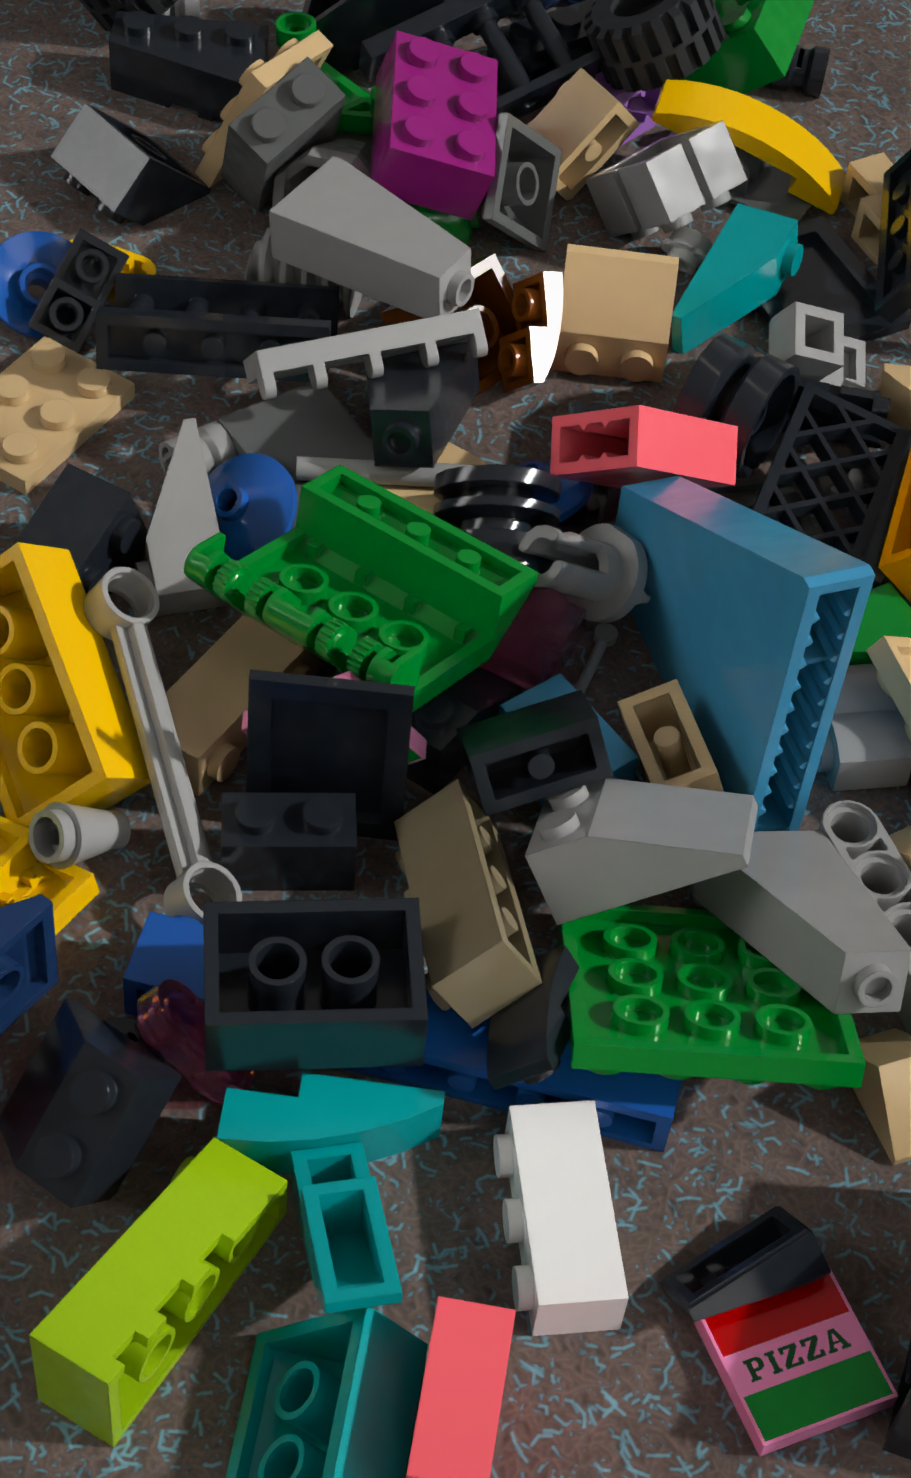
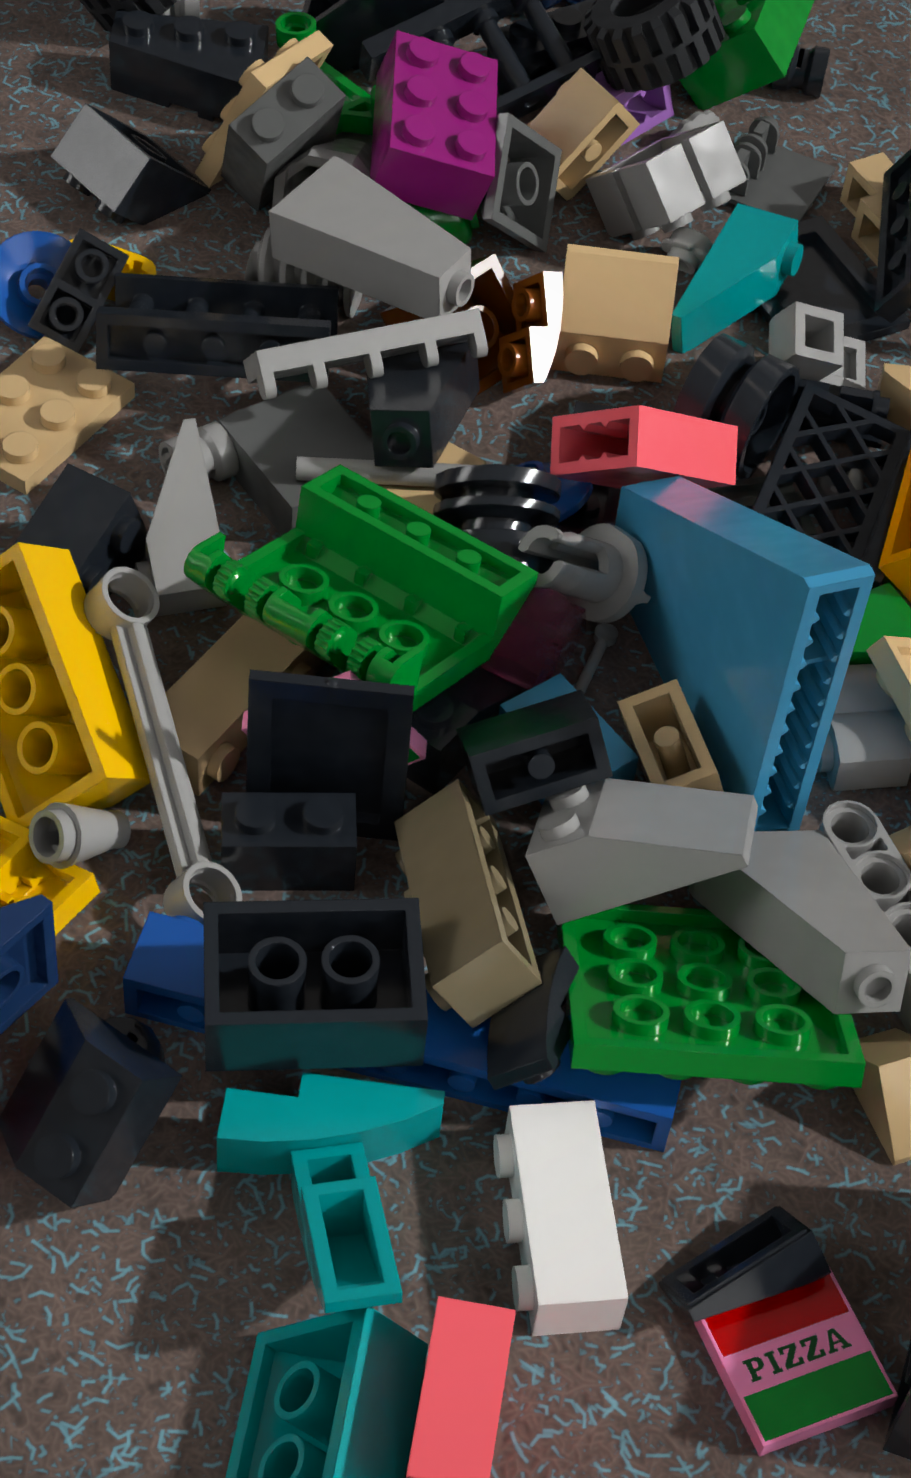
lime wedge [29,1137,288,1447] -> none
clear pink plate [137,979,254,1103] -> none
blue dish [208,453,297,561] -> none
yellow slope [651,80,846,215] -> none

